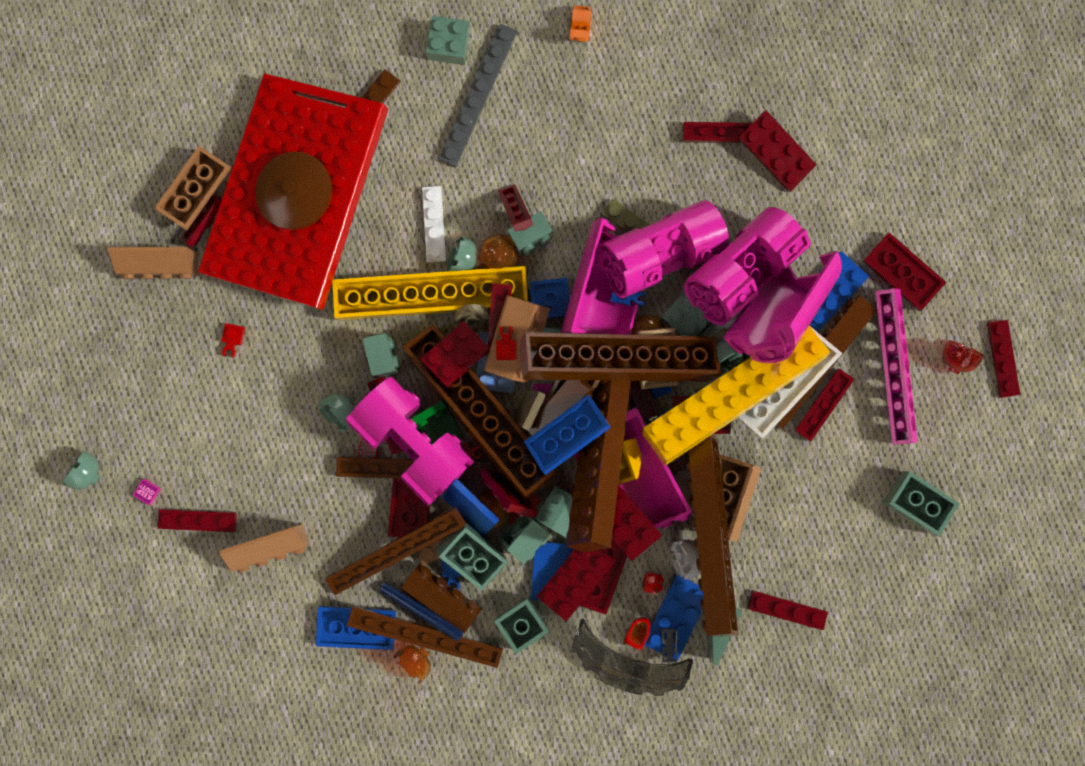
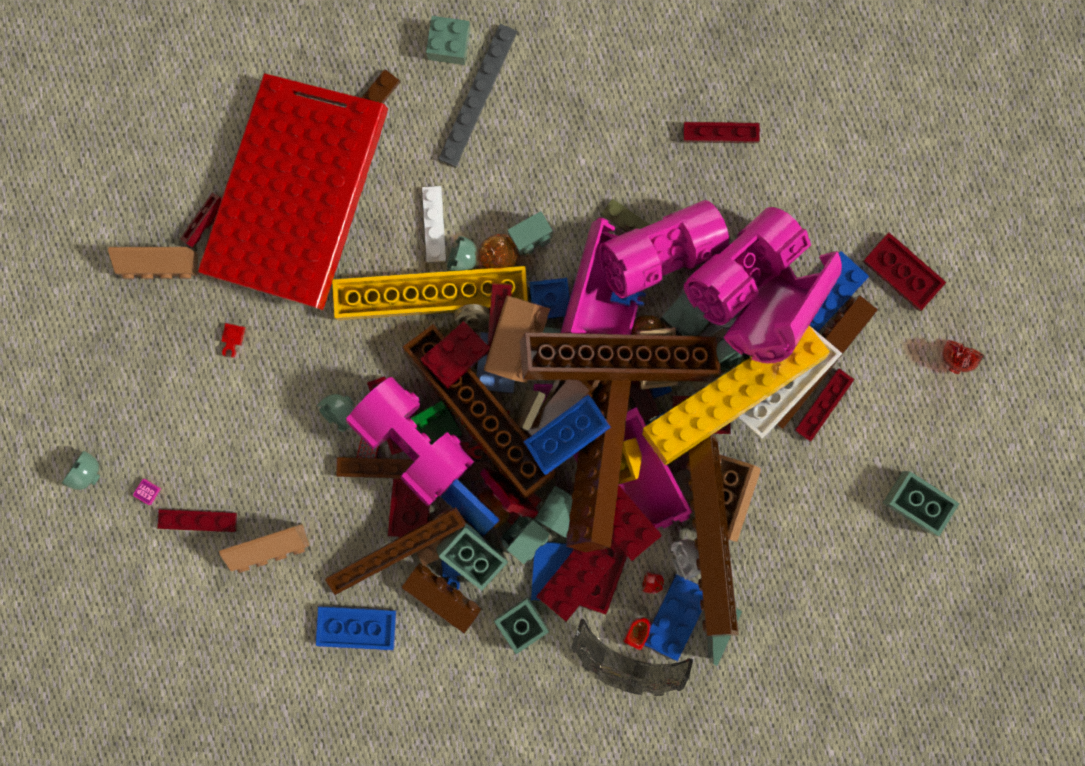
medium nougat slope [155,146,231,230] -> none
reddish brown dish [255,152,332,230] -> none
reddish brown plate [347,606,503,668] -> none
sand green brick [363,333,401,379] -> none
dark blue axle [380,582,463,641] -> none
clear orange cylinder [393,645,431,684] -> none
red plate [496,326,517,360] -> none
dark red plate [498,184,533,232] -> none
orange brick [570,5,592,42] -> none
dark grey piece [662,629,677,664] -> none
dark red plate [738,110,817,192] -> none
dark red plate [748,590,828,630] -> none
dark pink brick [875,288,918,445] -> none
dark red plate [987,320,1020,398] -> none

